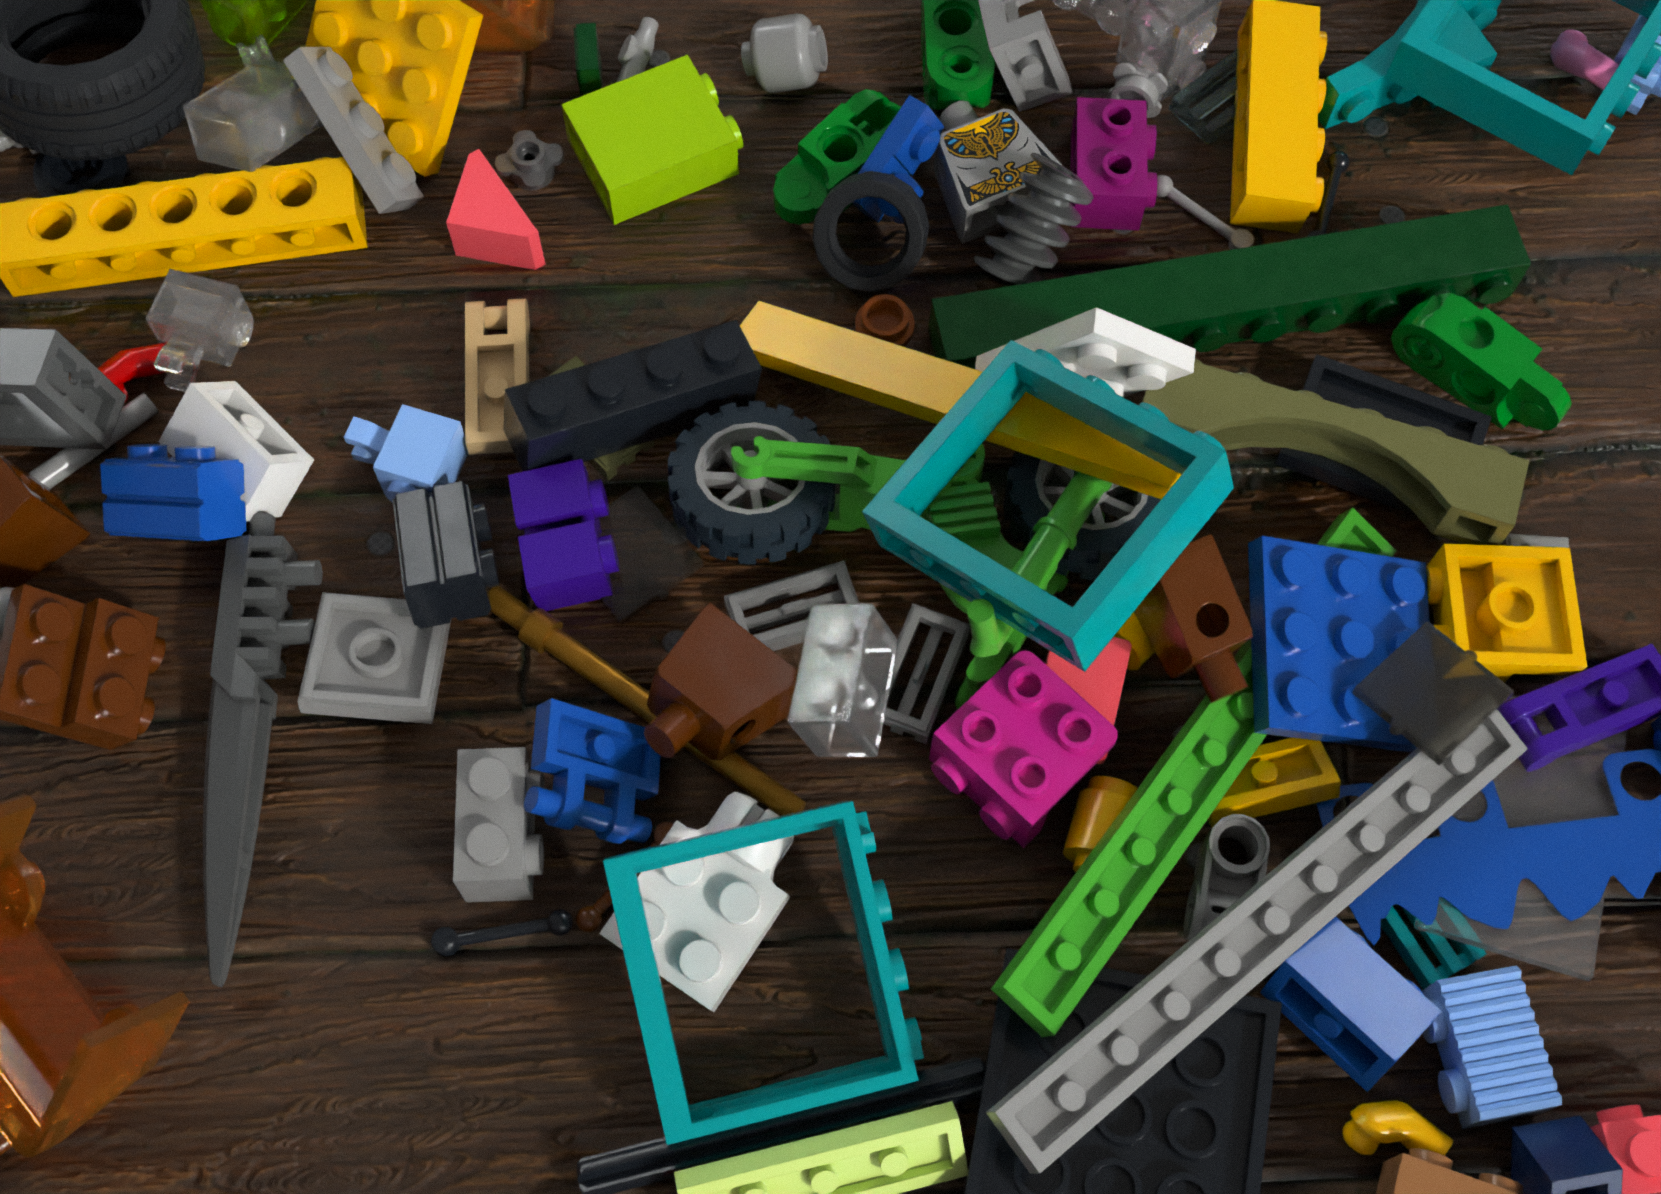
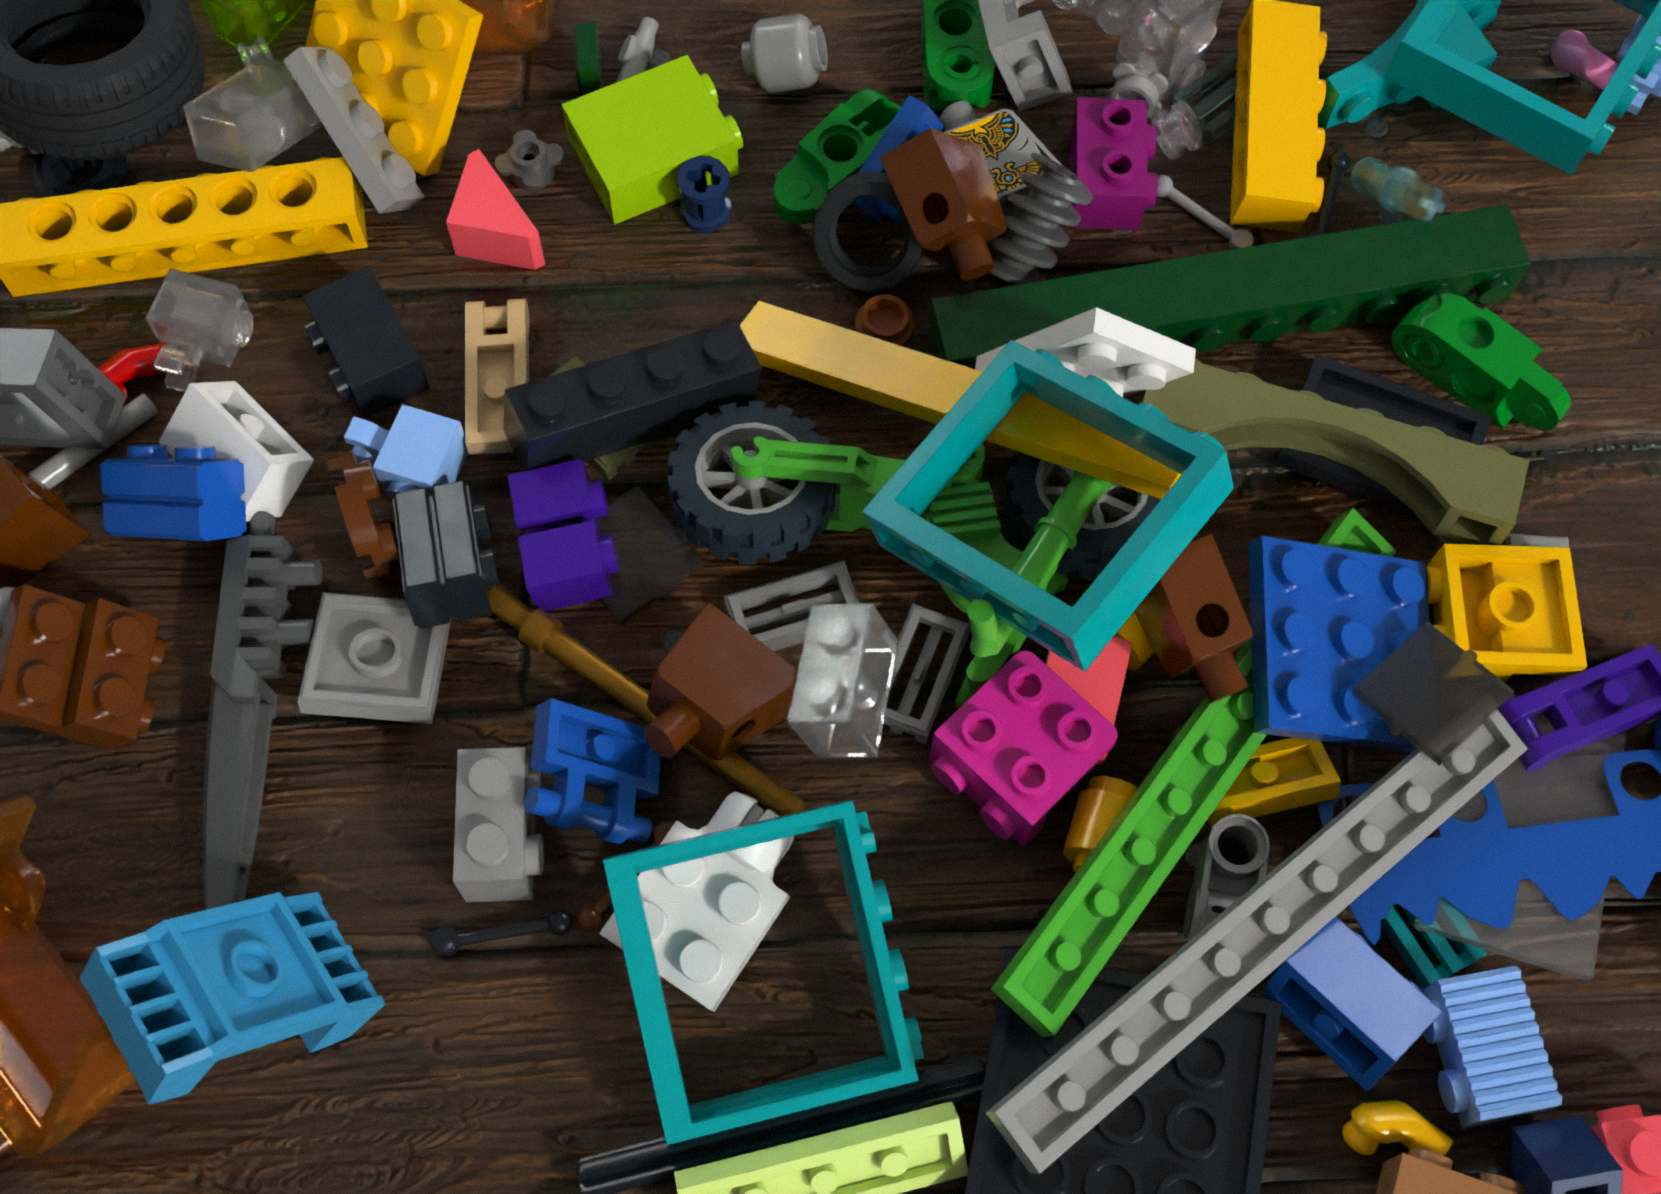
none -> dark azure plate [79,892,386,1104]
none -> black brick [302,266,430,419]
none -> reddish brown plate [327,451,399,580]
none -> dark blue bush [677,156,731,233]
none -> reddish brown torso [880,128,1007,281]
none -> clear bush [1152,100,1203,160]
none -> clear light blue axle [1350,156,1446,222]

